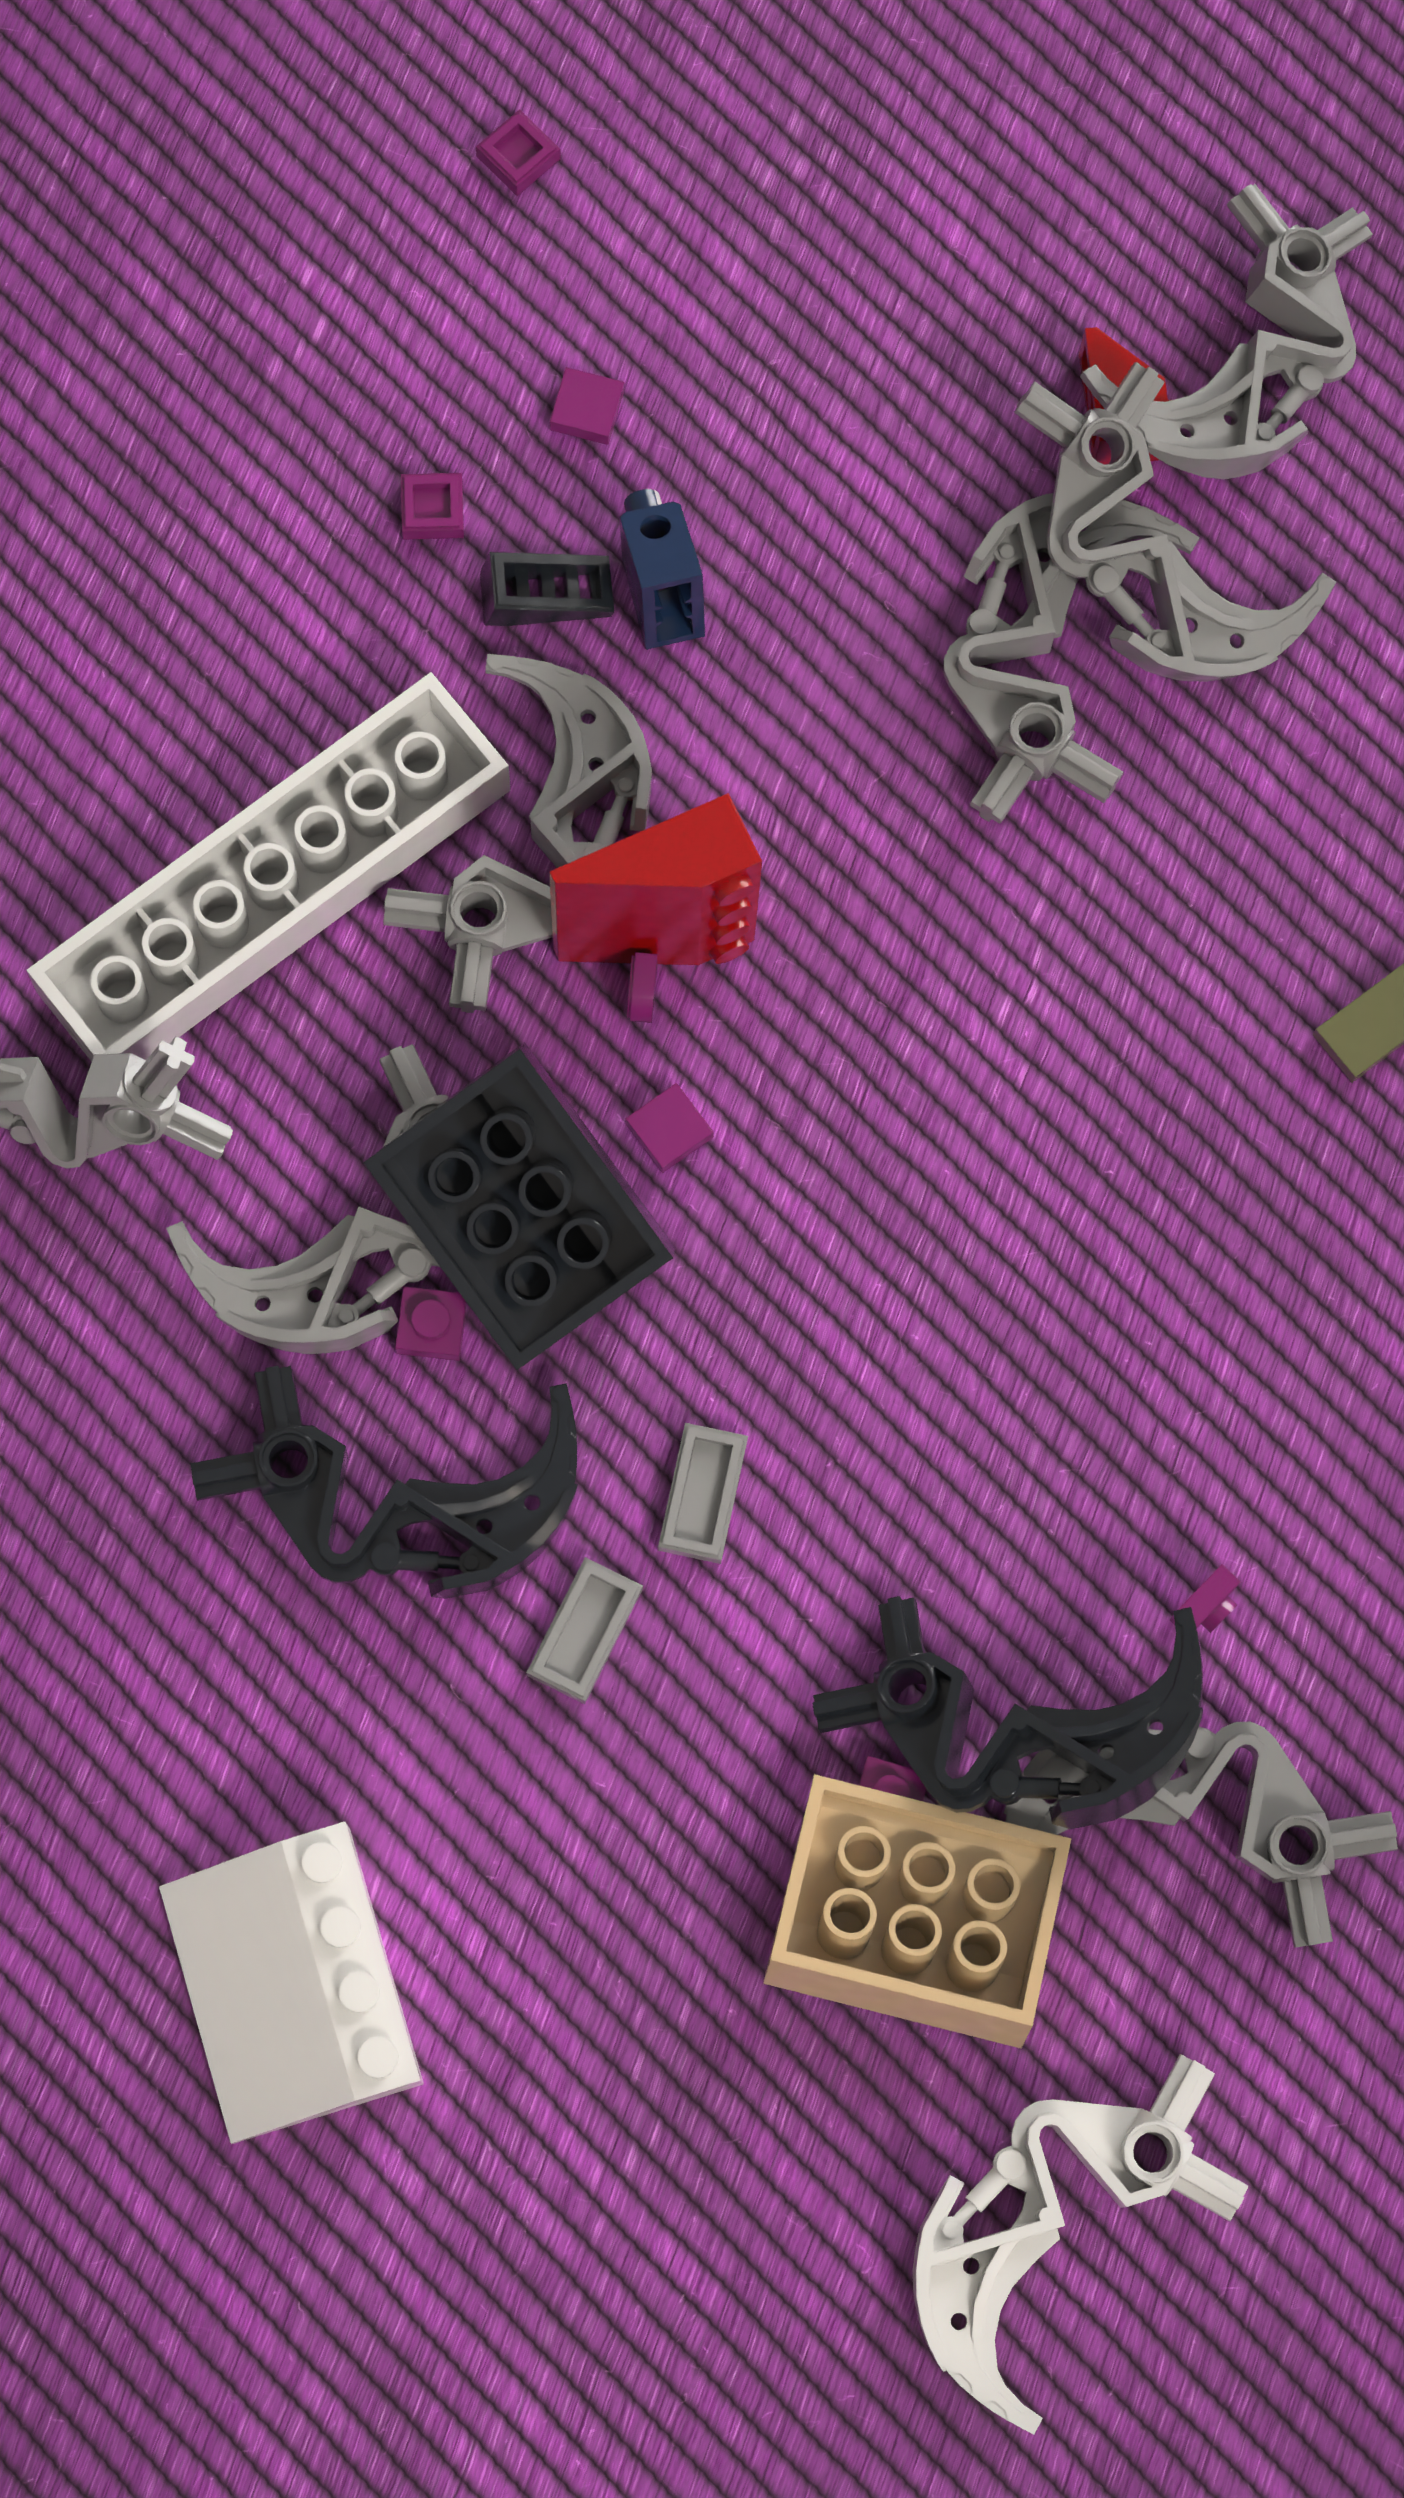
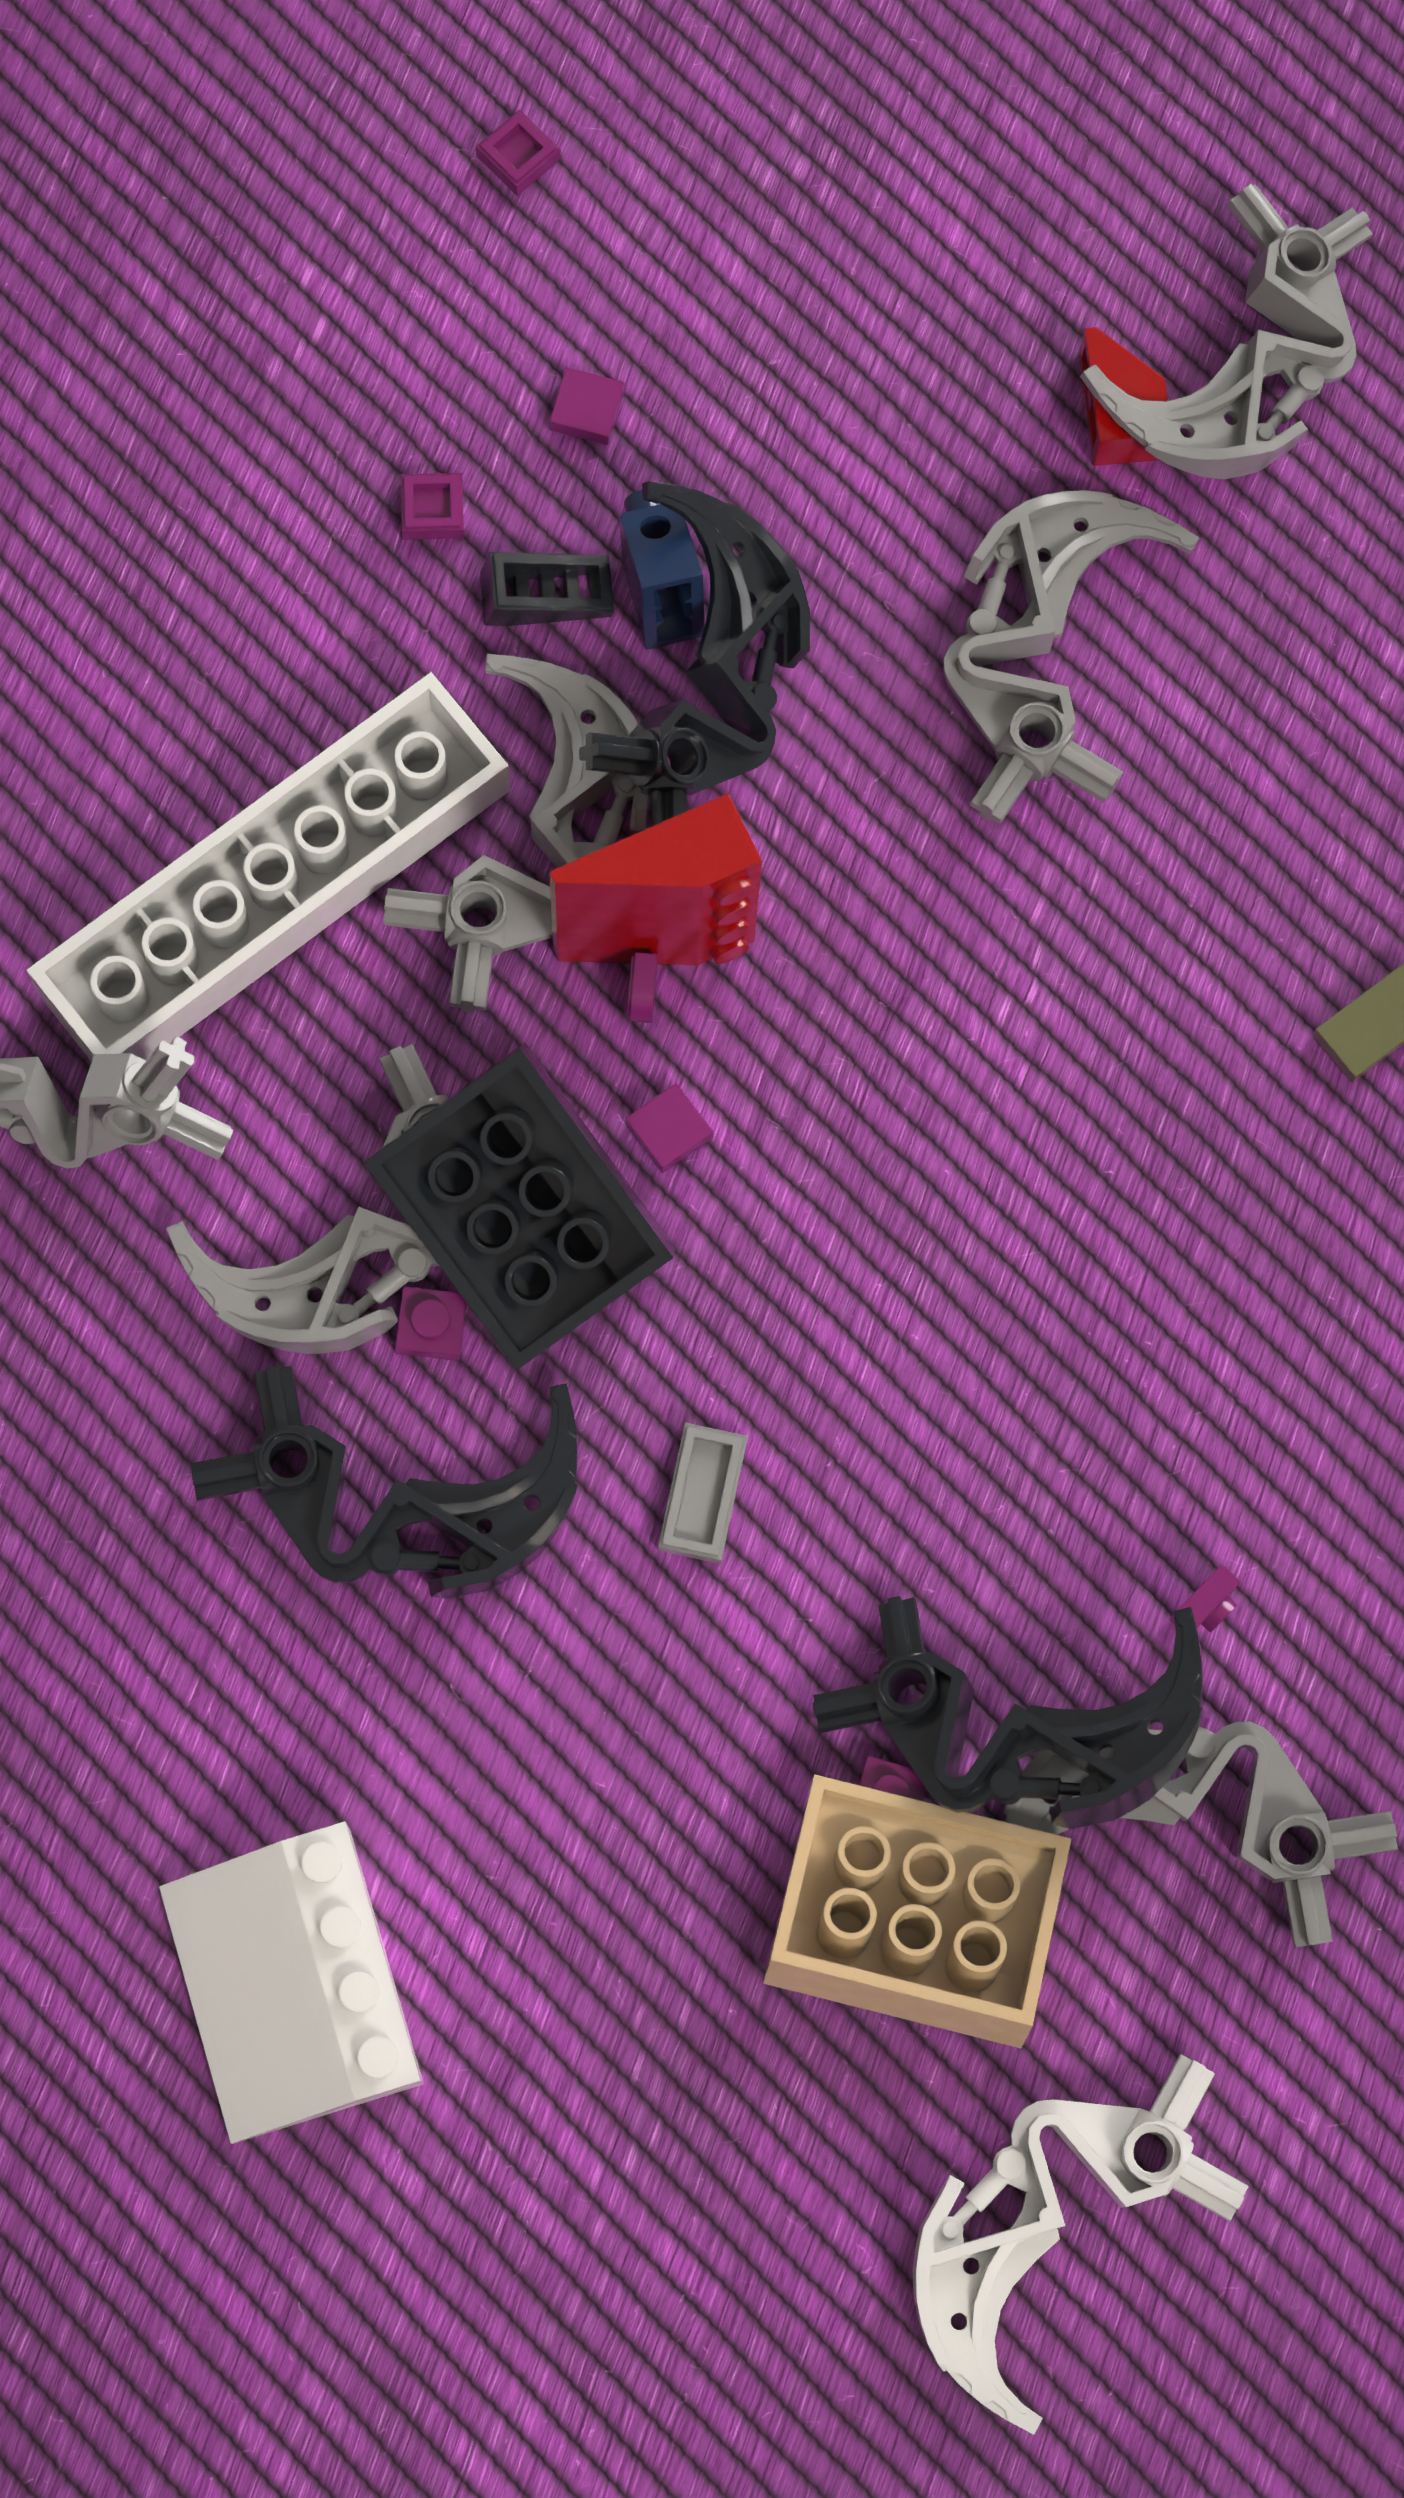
light grey tile [526,1557,643,1704] -> none
light grey piece [1014,362,1336,682] -> none
none -> black piece [579,481,810,827]

